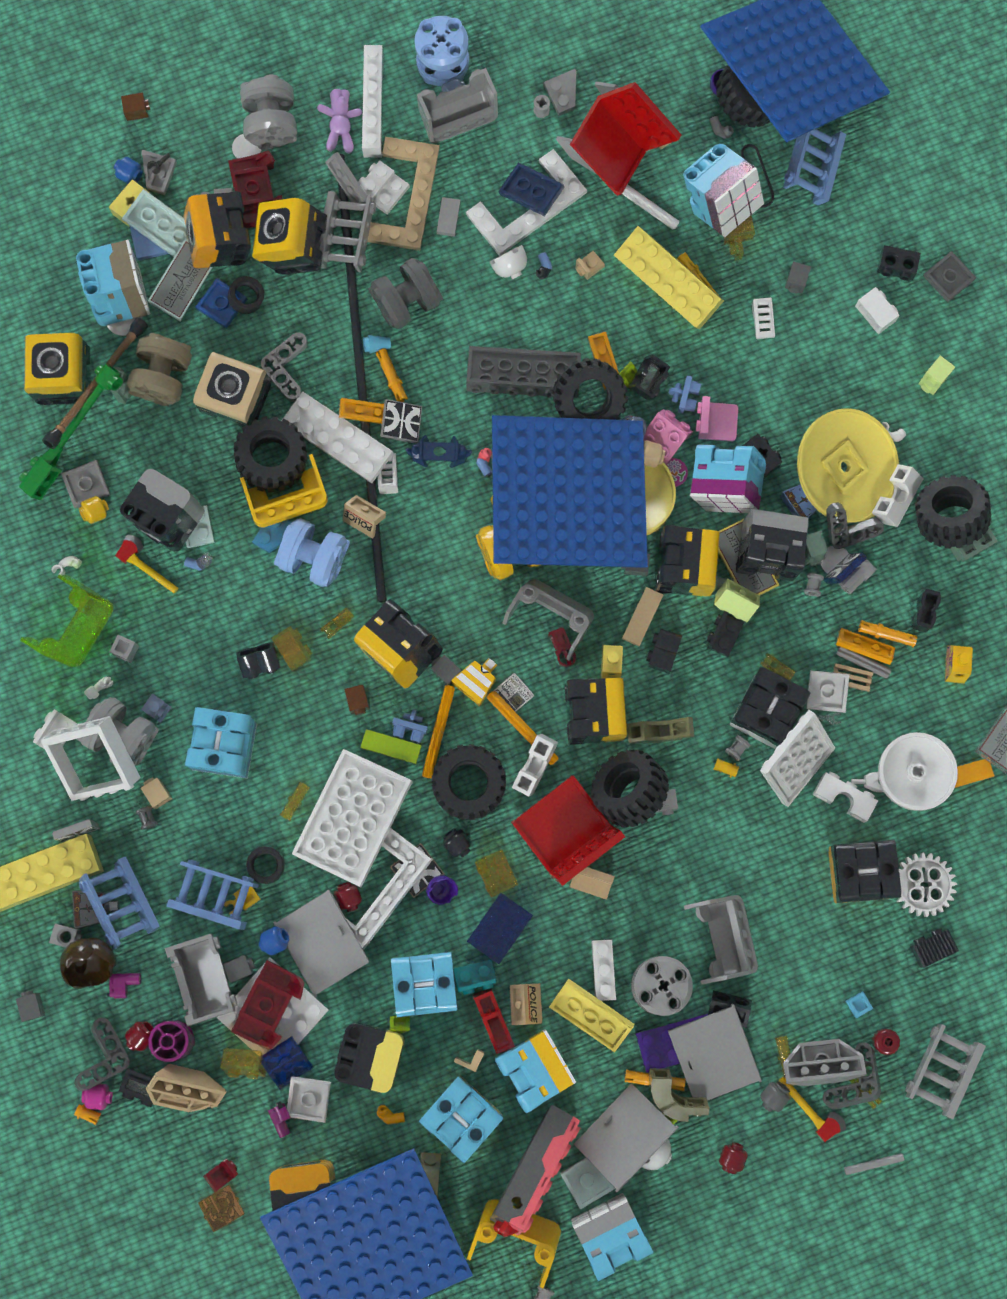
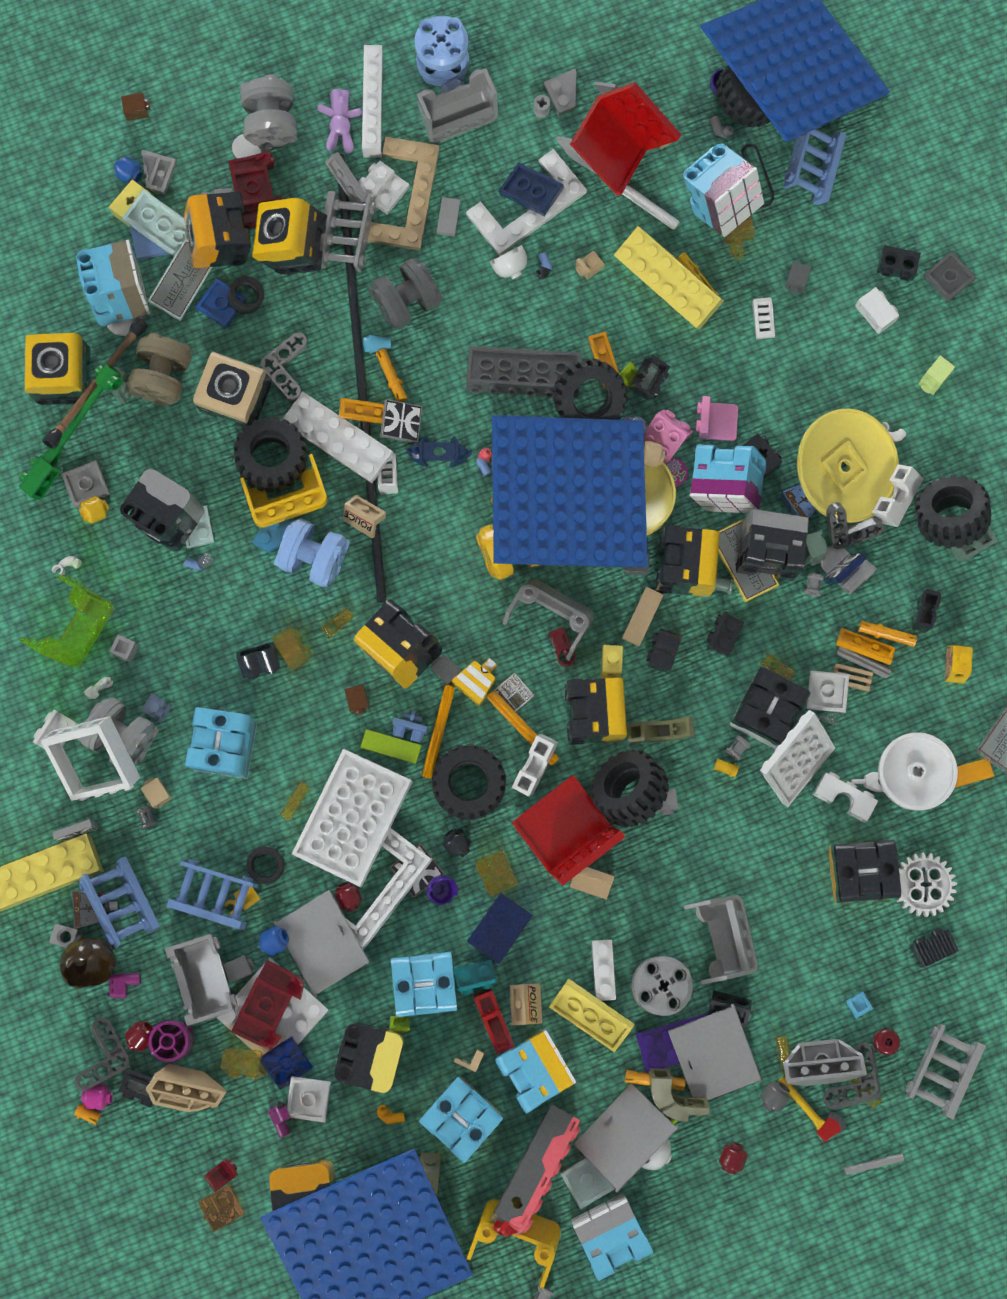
dark grey brick [16,990,46,1022] -> none
piece [115,535,179,594] -> none
pearl dark grey hand [147,153,171,174] -> none
medium blue hips [668,376,701,414] -> none
yellowish green brick [714,578,760,622] -> none

